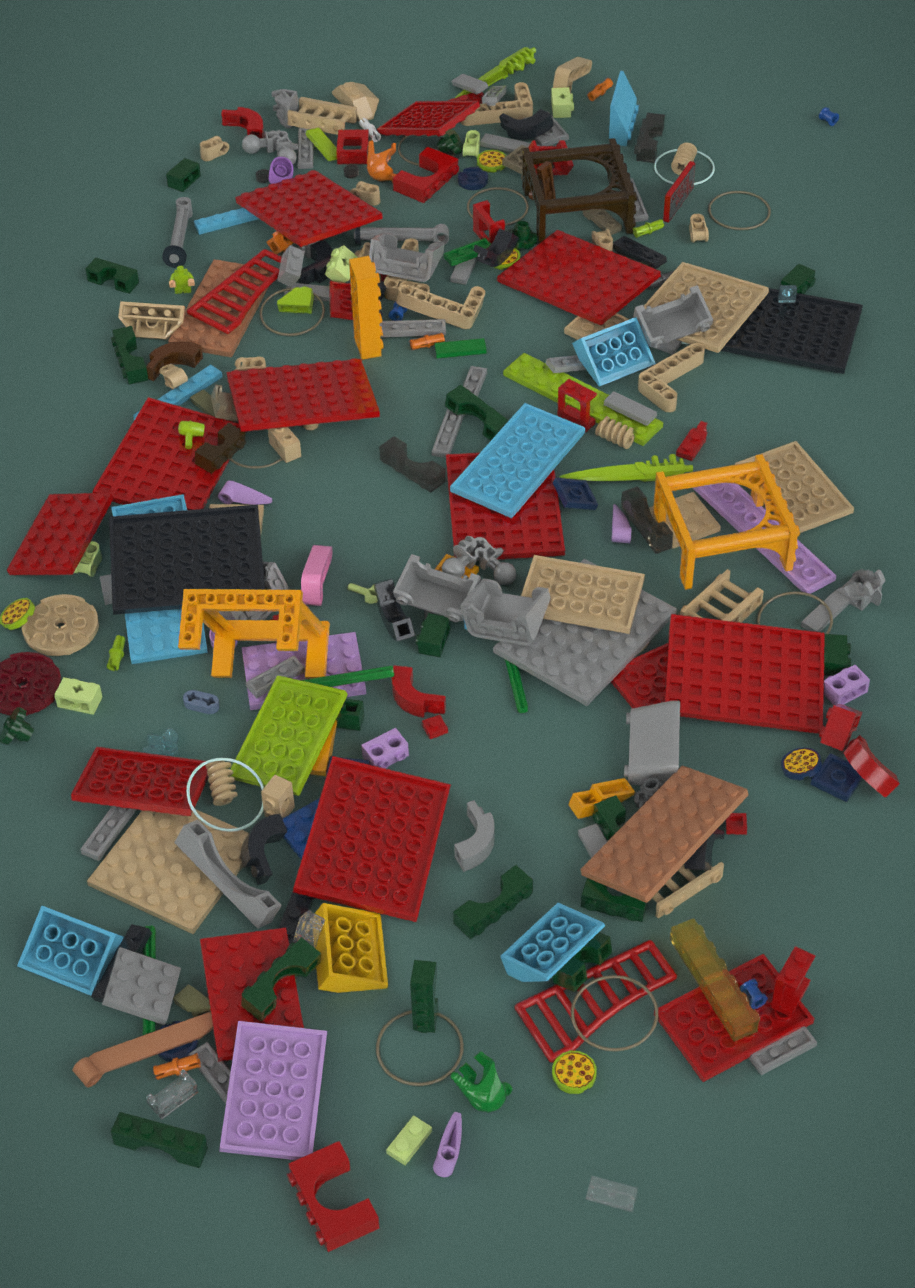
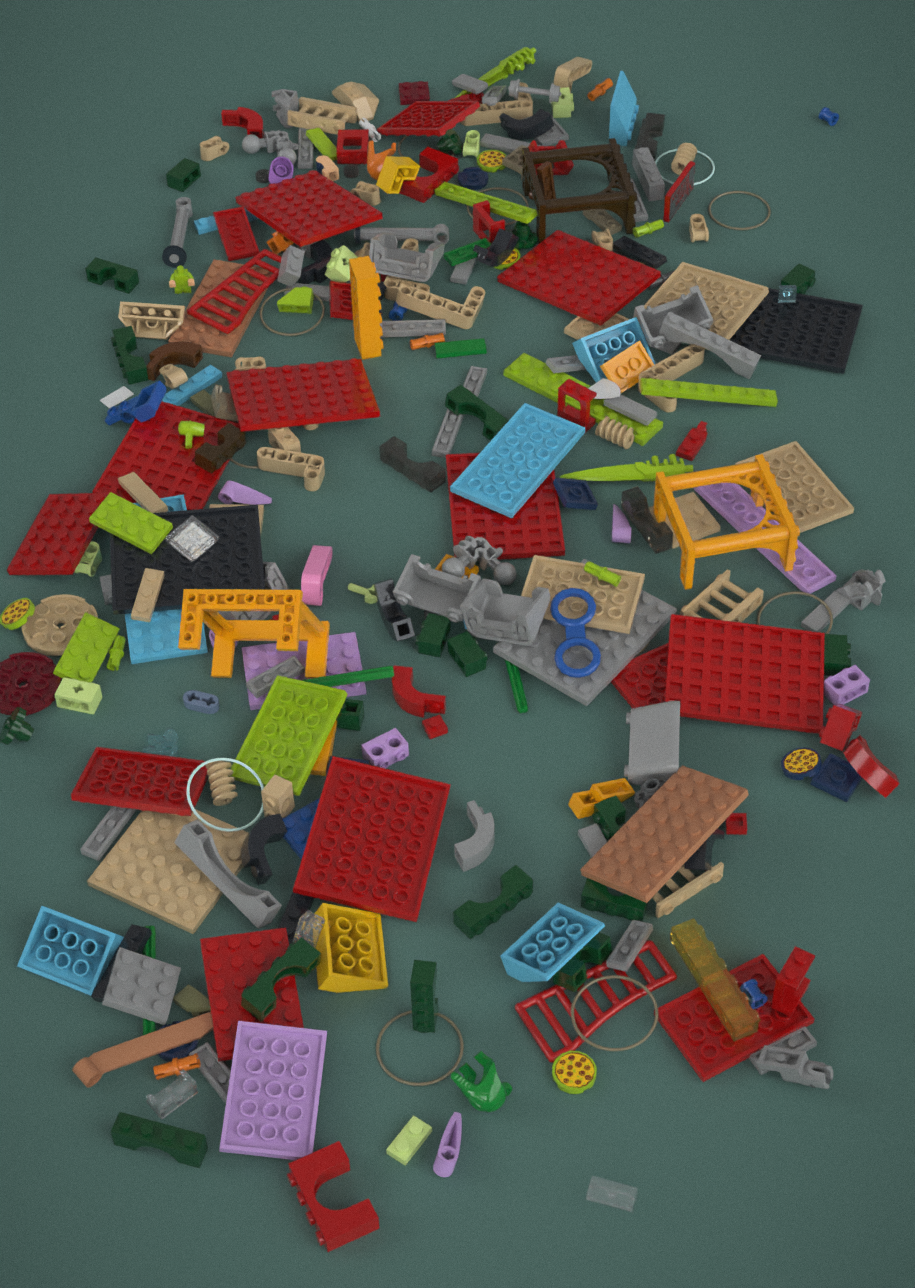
none -> lime plate [53,612,120,683]
none -> lime plate [89,492,173,554]
none -> white sticker [100,386,134,408]
none -> blue plate [105,380,167,426]
none -> tan tile [118,472,168,513]
none -> tan plate [131,568,164,622]
none -> clear tile [165,515,219,562]
none -> red tile [213,206,259,262]
none -> tan beam [257,447,325,491]
none -> light nougat leg [316,155,339,181]
none -> yellow brick [376,156,420,194]
none -> dark red plate [399,81,430,105]
none -> lime plate [435,182,538,224]
none -> dark green brick [447,631,488,677]
none -> light grey piece [507,79,562,103]
none -> blue bar [550,588,601,678]
none -> lime axle [584,561,621,587]
none -> white sticker [588,378,621,399]
none -> light orange plate [600,341,654,394]
none -> light grey tile [606,920,653,972]
none -> light grey brick [632,147,665,201]
none -> lime plate [640,378,778,407]
none -> light grey arch [658,311,761,379]
none -> light grey plate [757,1045,833,1089]

